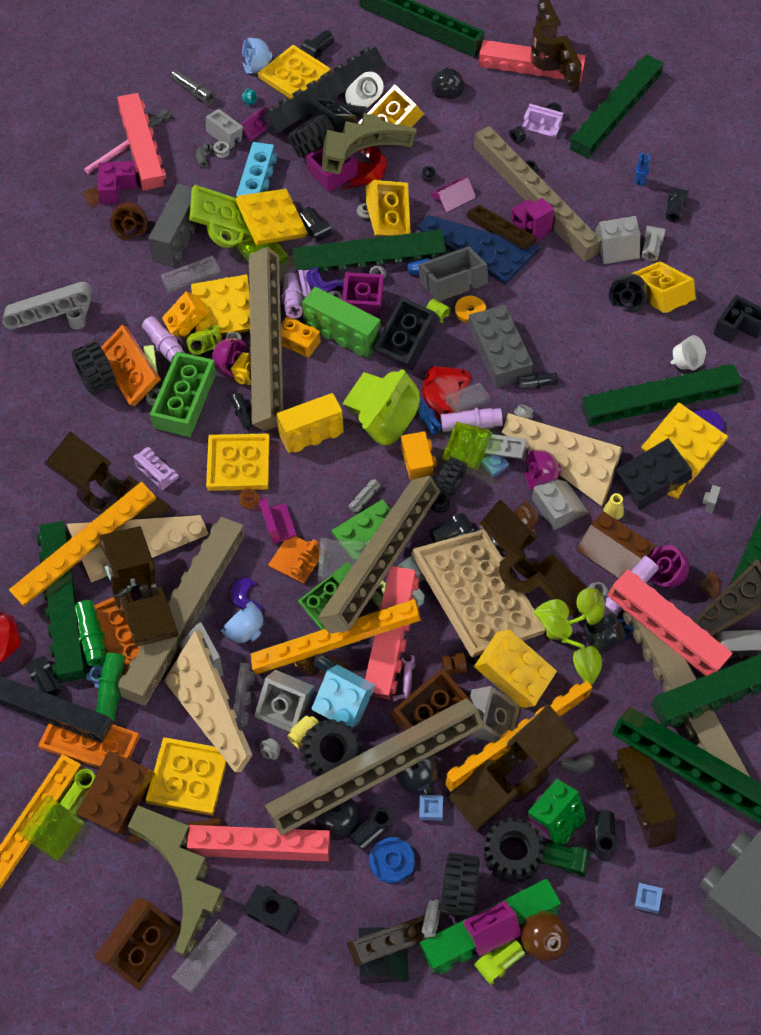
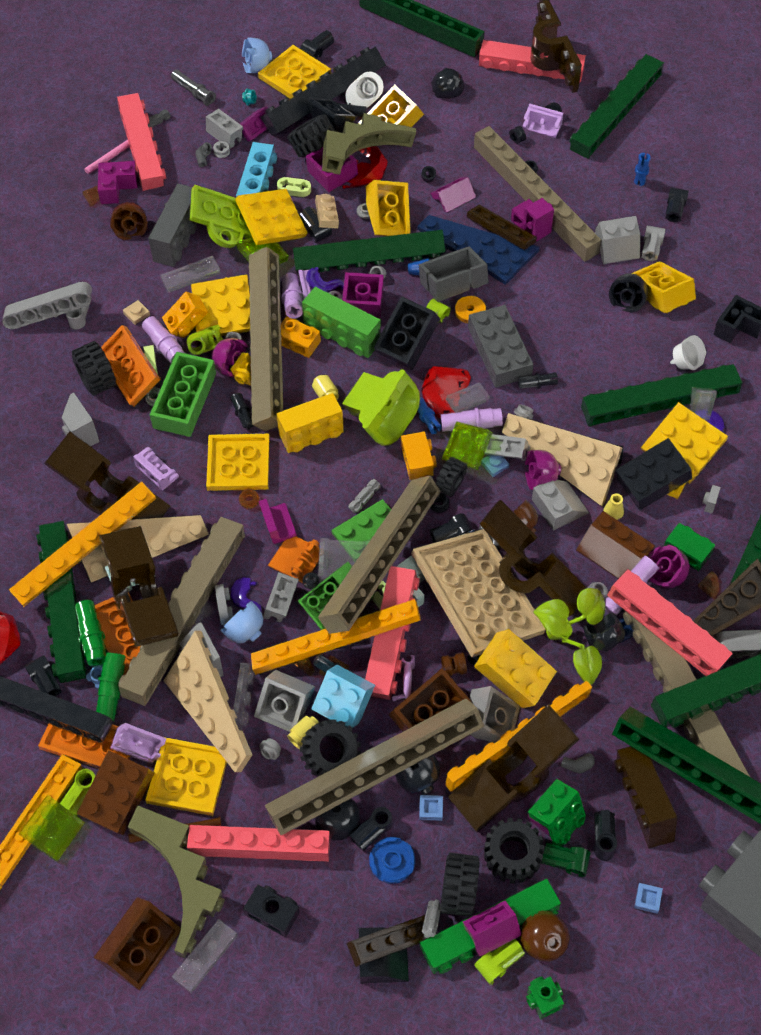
none -> light grey slope [62,393,99,446]
none -> lavender hinge [110,723,166,764]
none -> tan plate [123,300,150,325]
none -> light grey plate [215,584,233,625]
none -> light grey hinge [263,572,299,622]
none -> yellowish green beam [277,177,311,197]
none -> black axle [303,572,320,589]
none -> light yellow brick [312,375,339,400]
none -> tan plate [315,194,339,229]
none -> green brick [526,976,564,1020]
none -> green brick [664,523,715,572]
none -> clear slope [690,387,717,420]

